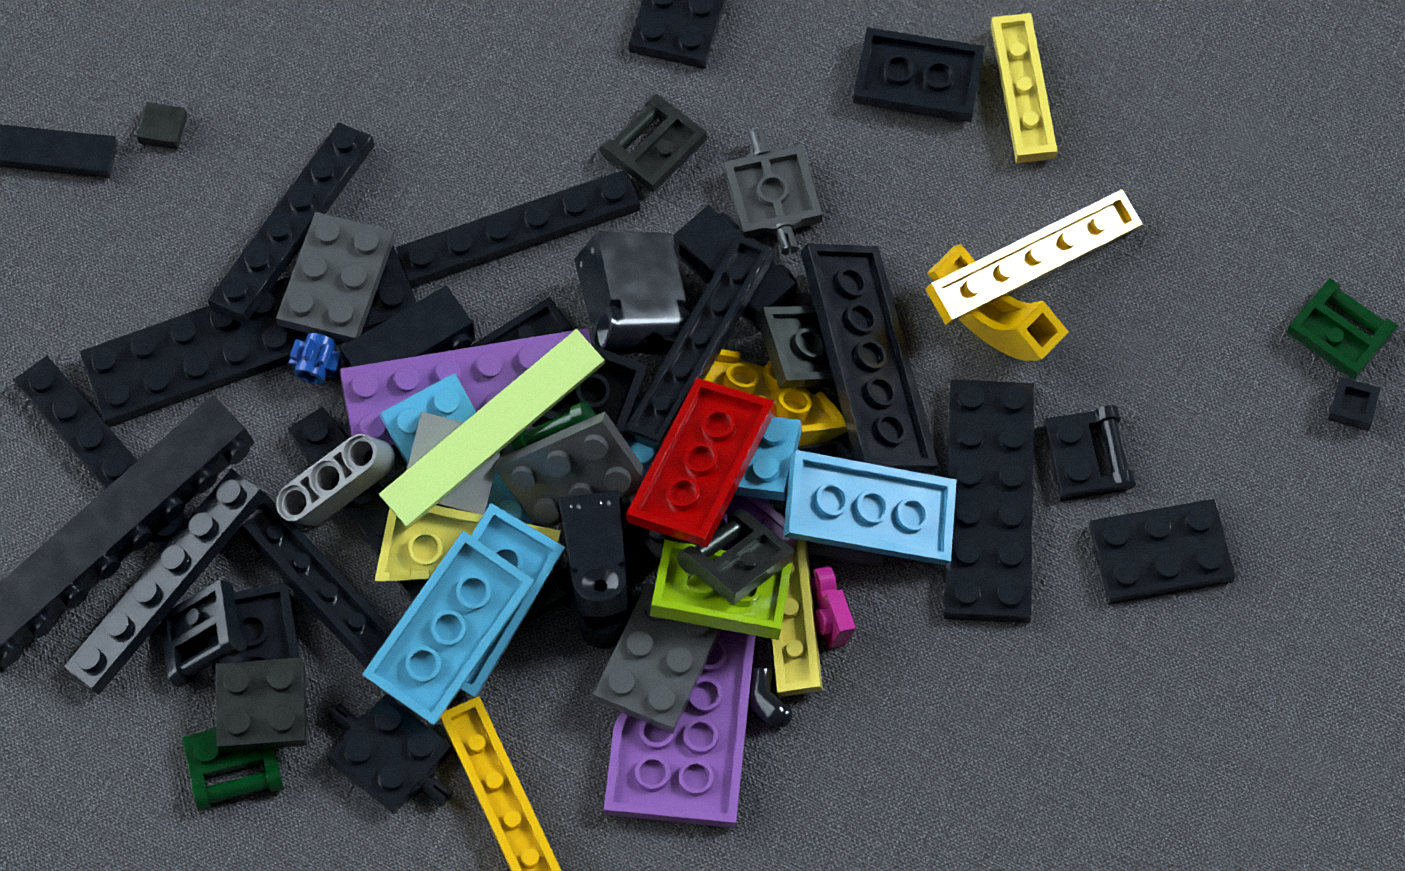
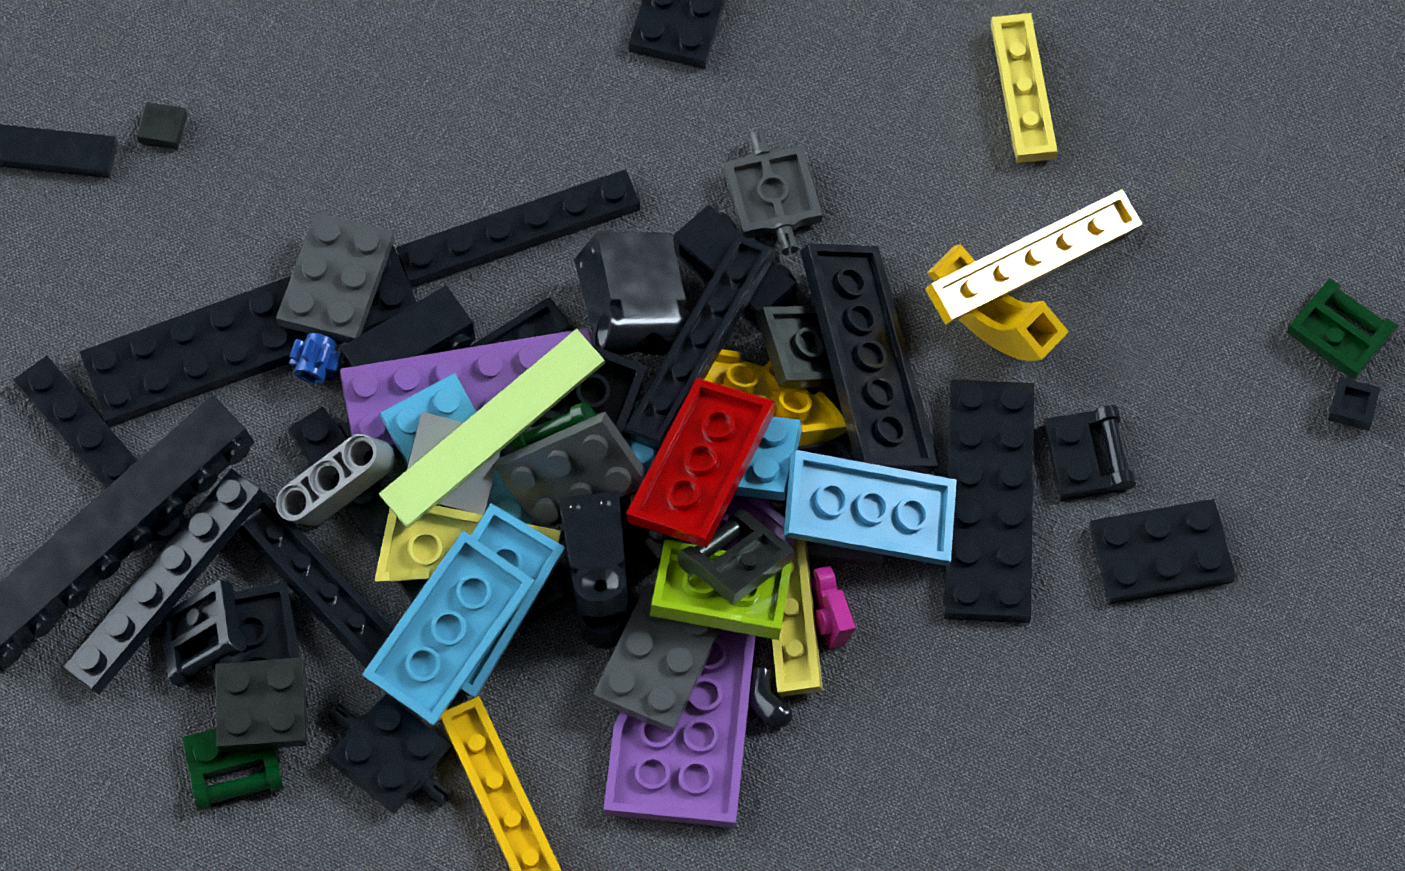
black plate [208,122,375,324] -> none
pearl dark grey plate [599,94,707,193] -> none
black plate [853,27,985,122] -> none

